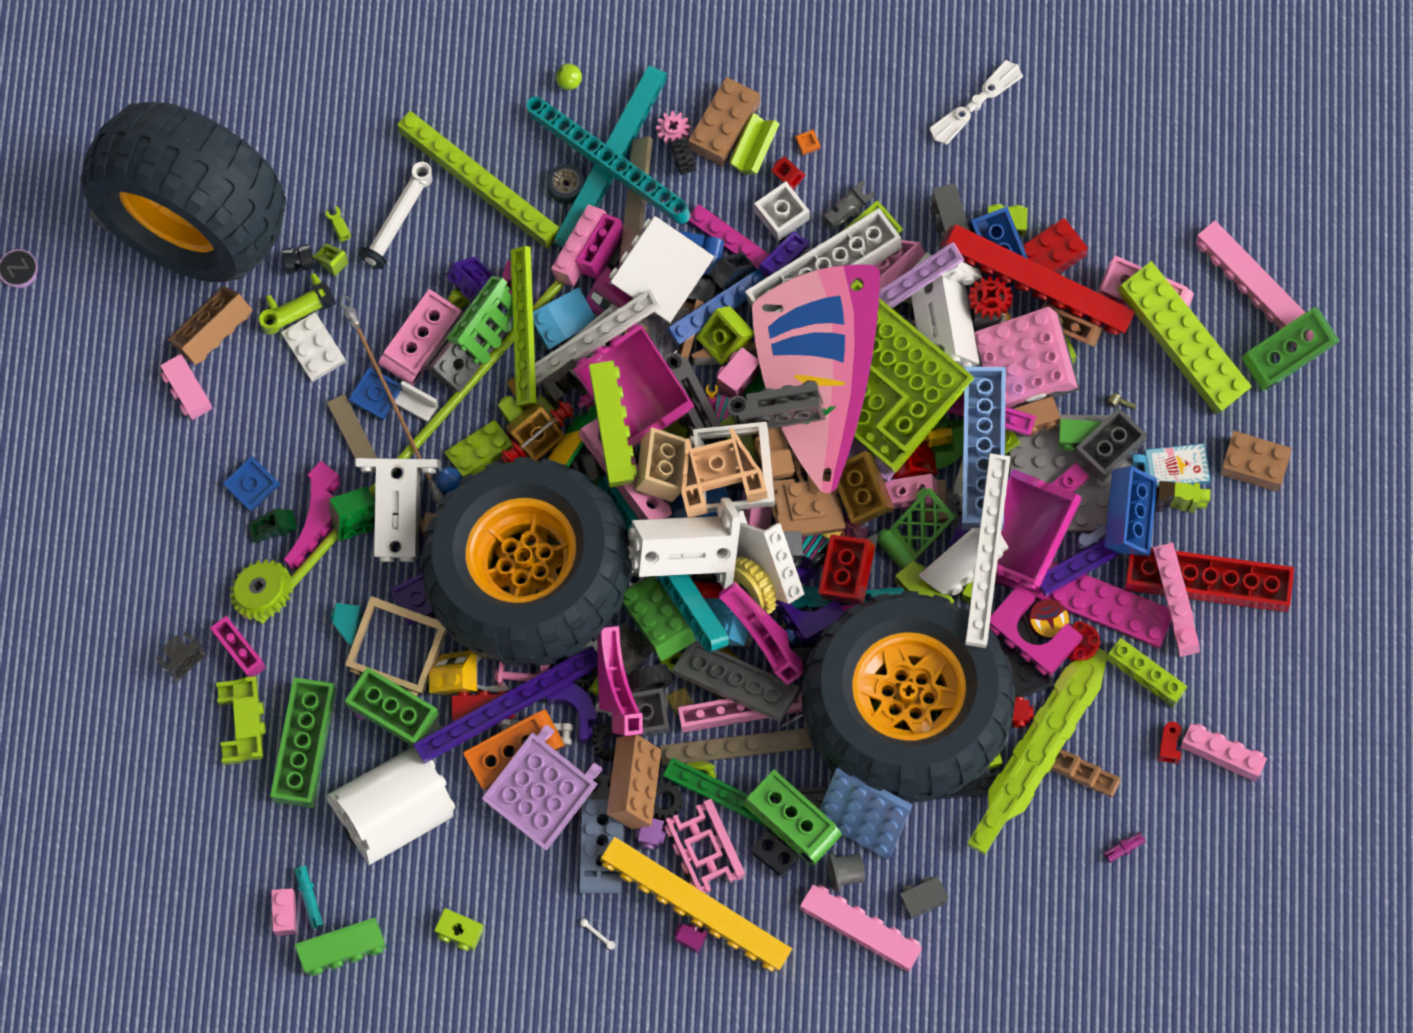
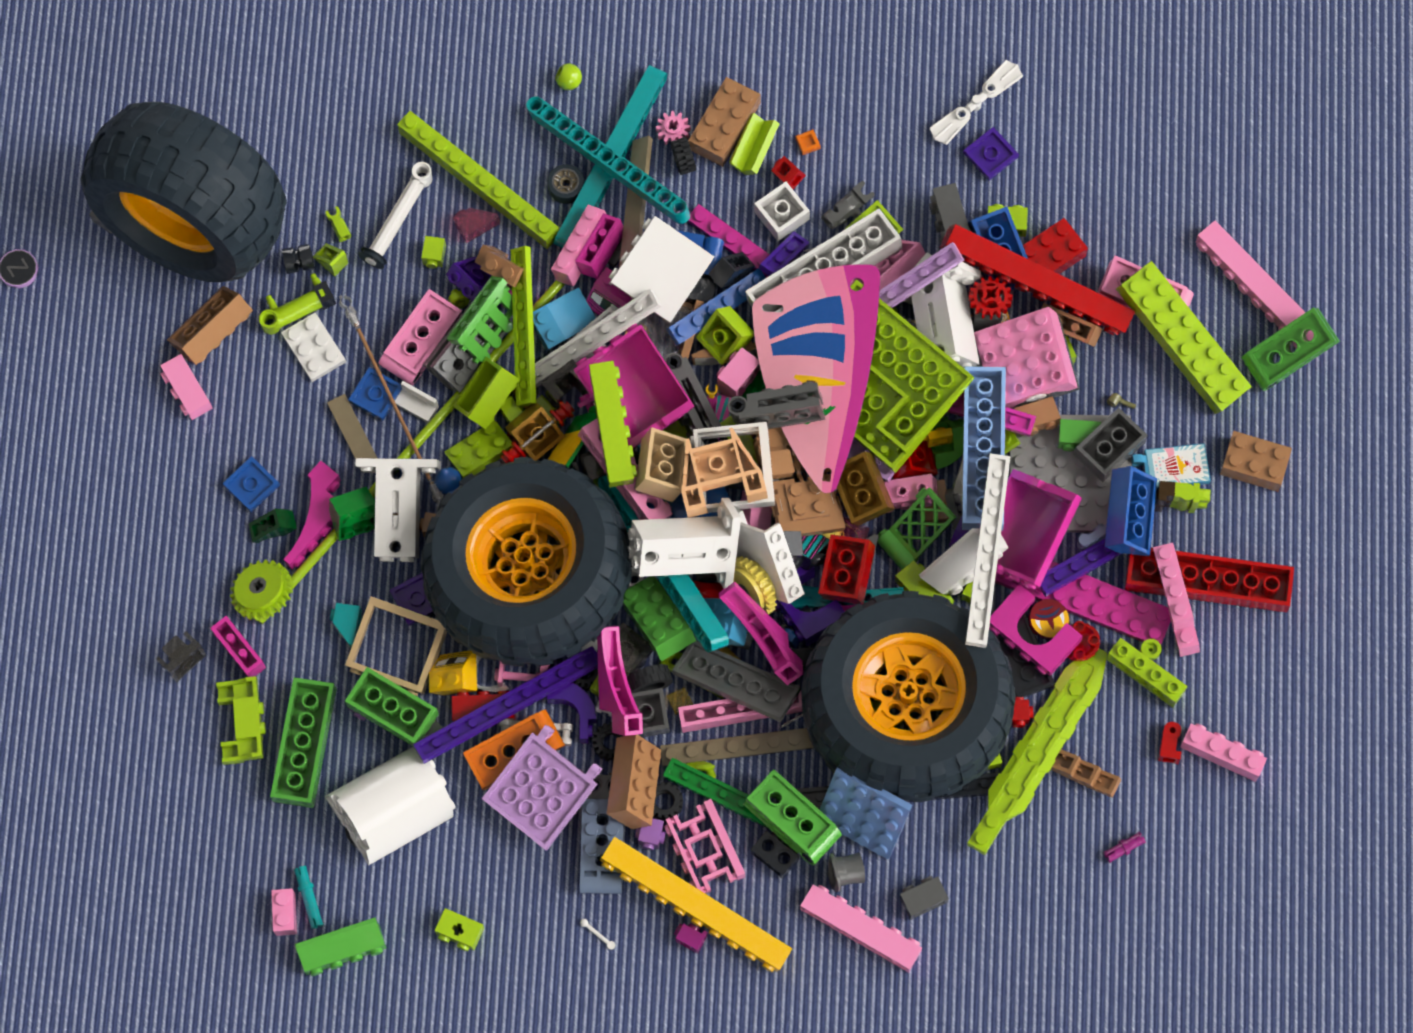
dark pink plate [1052,462,1090,493] -> none
none -> lime brick [421,236,446,269]
none -> clear pink slope [453,208,500,243]
none -> lime piece [453,356,519,429]
none -> medium nougat arch [475,244,524,287]
none -> dark purple plate [963,127,1019,181]
none -> lime tile [1140,639,1162,660]

